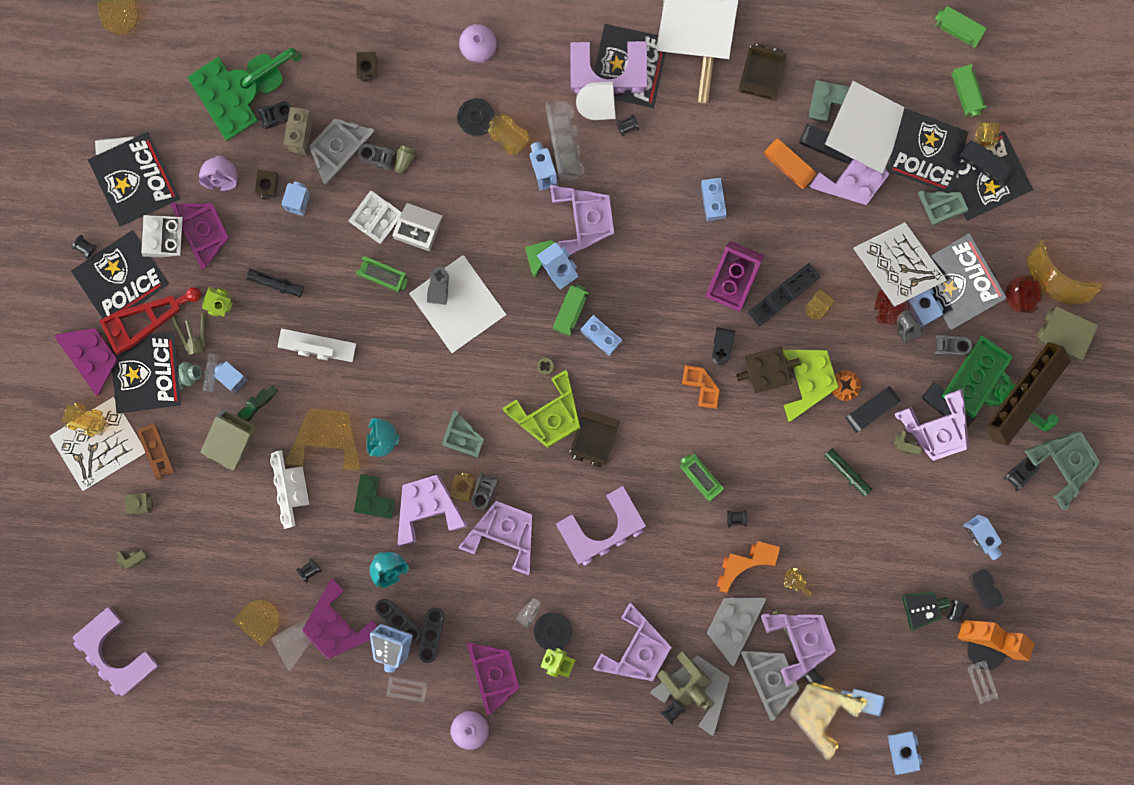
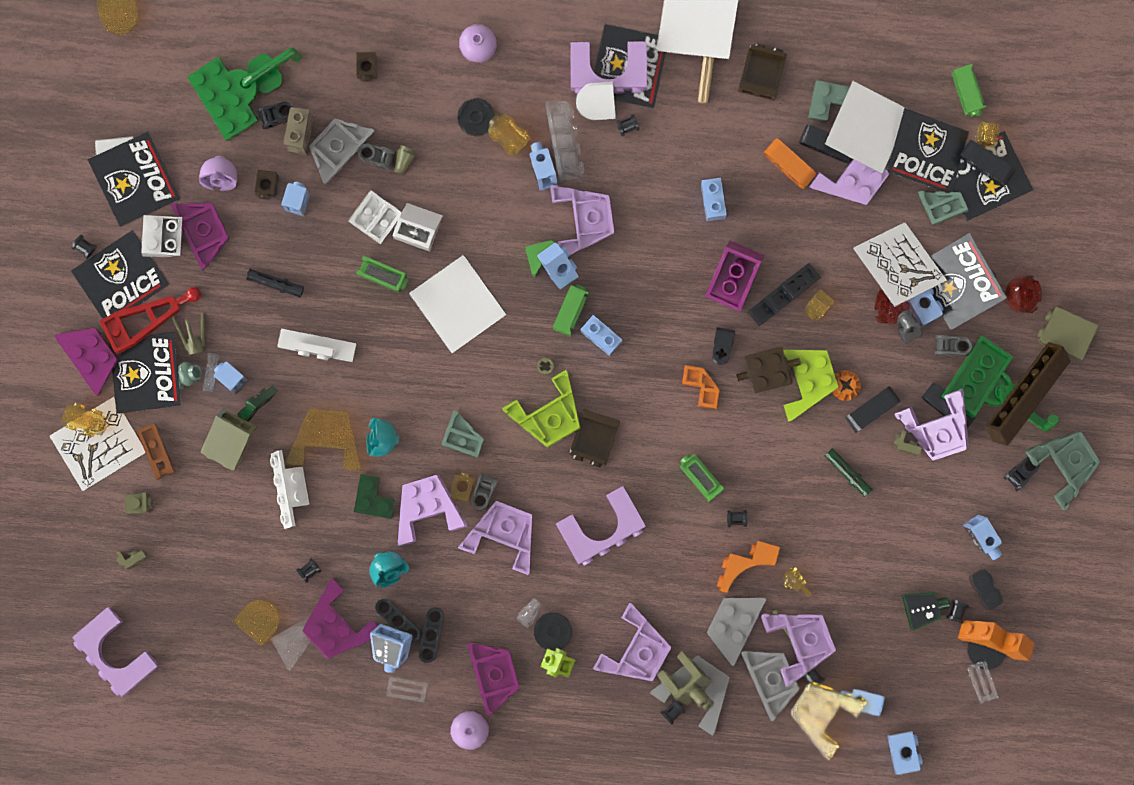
lime brick [202,287,233,317] -> none
dark grey piece [427,267,449,305] -> none
bright green window [935,6,986,49] -> none
clear yellow windscreen [1027,239,1104,304] -> none

